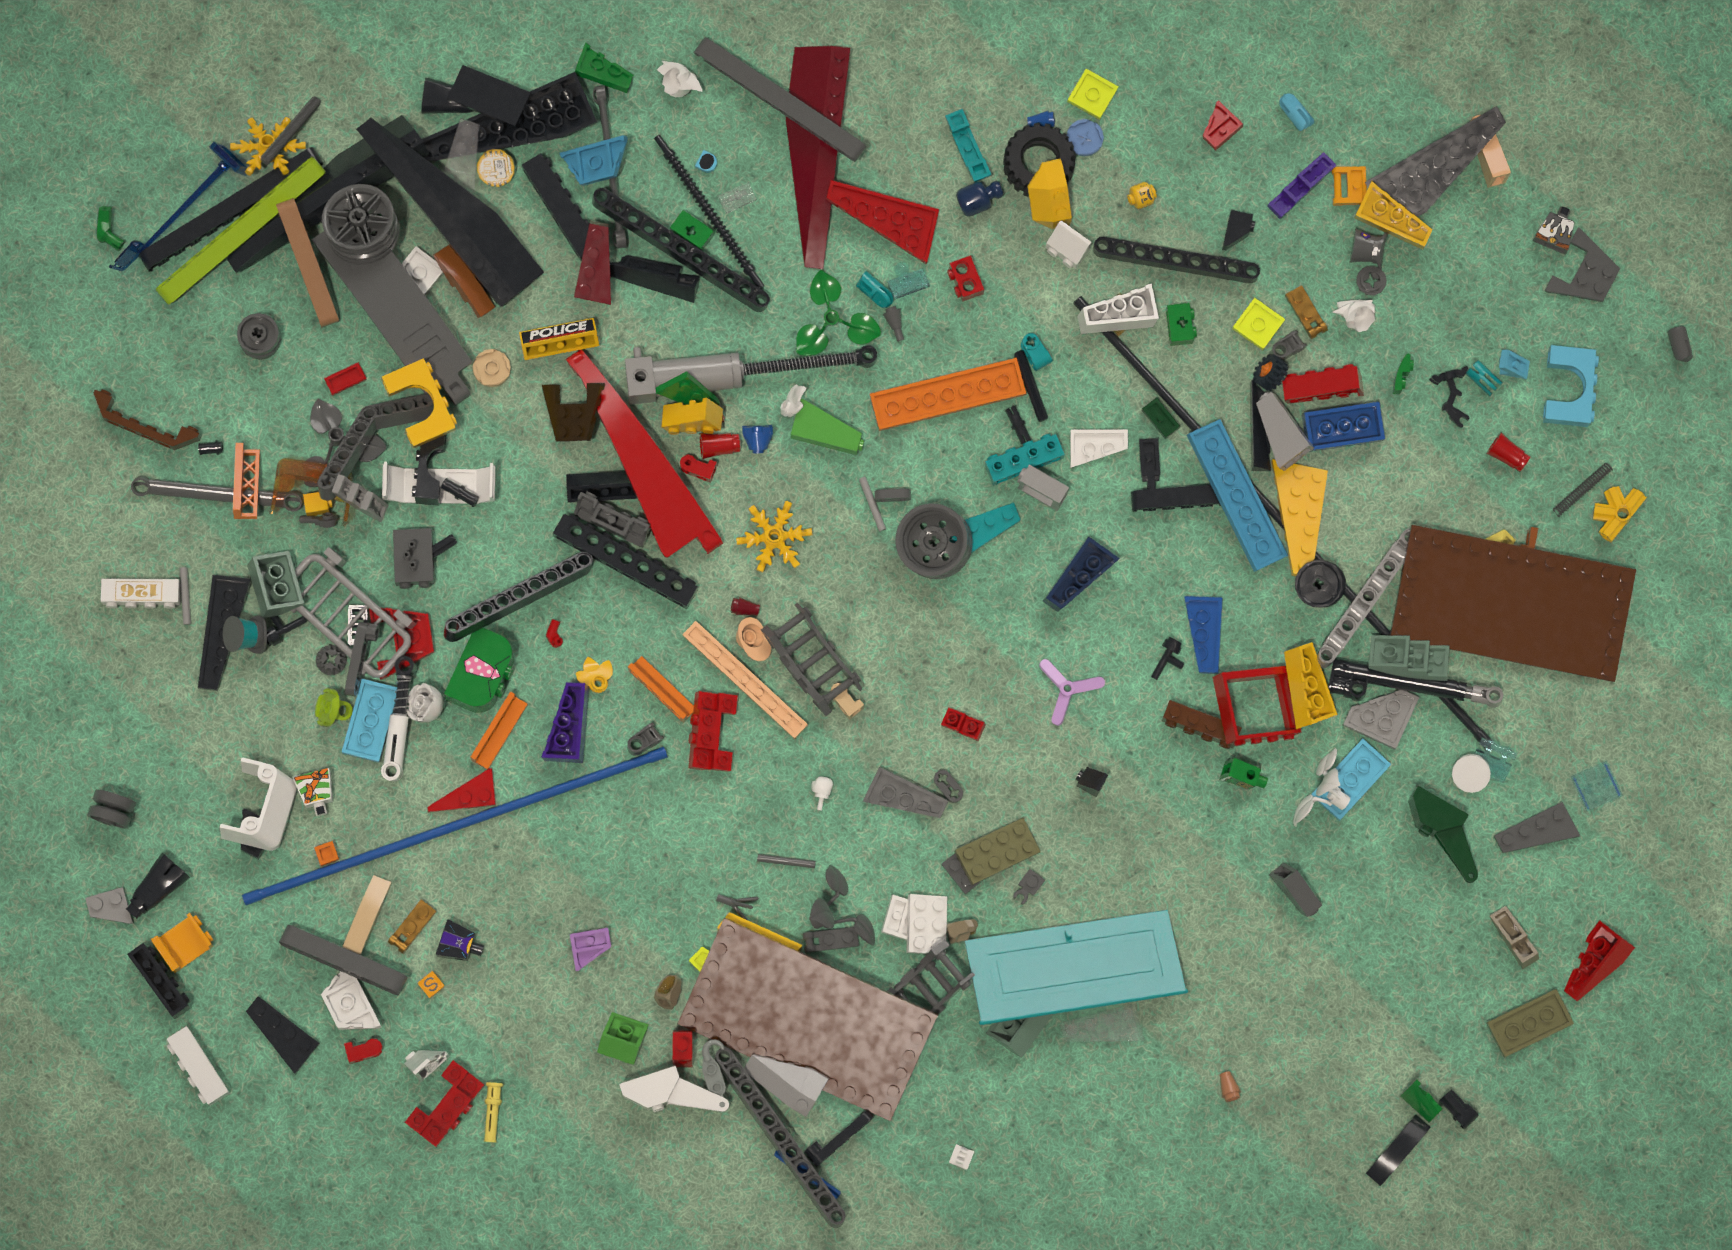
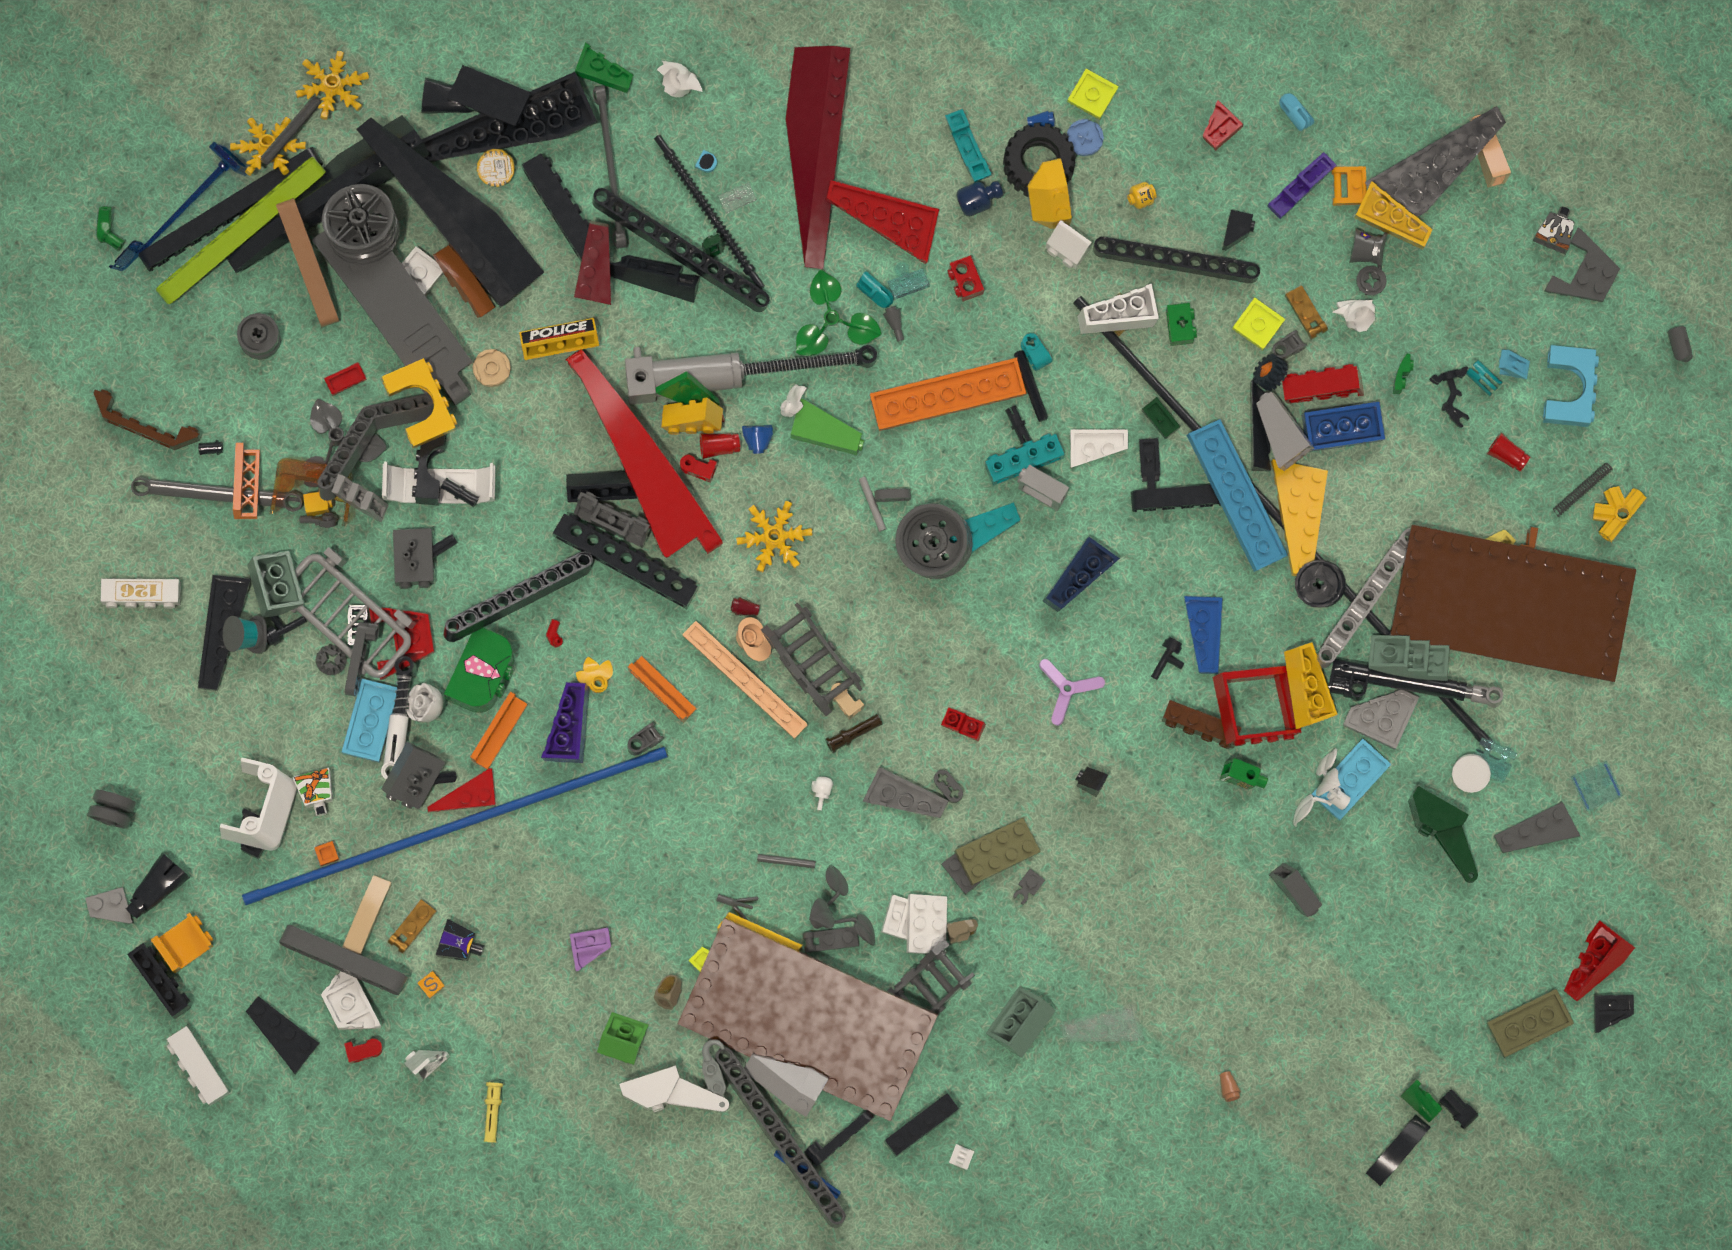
light grey bar [179,567,191,625] -> none
lime tile [315,688,353,727] -> none
red bracket [404,1060,485,1148] -> none
clear wing [444,118,479,196] -> none
dark brown wing [542,383,605,442] -> none
dark azure wing [560,135,628,186] -> none
green brick [670,210,714,251] -> none
red torso [672,1030,693,1068] -> none
red bracket [688,691,738,772] -> none
dark grey beam [694,37,867,162] -> none
door [965,910,1188,1025] -> none
dark tan slope [1490,906,1539,969] -> none
none -> yellow piece [295,51,369,120]
none -> dark grey piece [381,742,457,809]
none -> dark green plate [702,234,724,258]
none -> dark brown pin [825,714,883,754]
none -> black brick [884,1093,959,1157]
none -> black wing [1594,994,1634,1033]

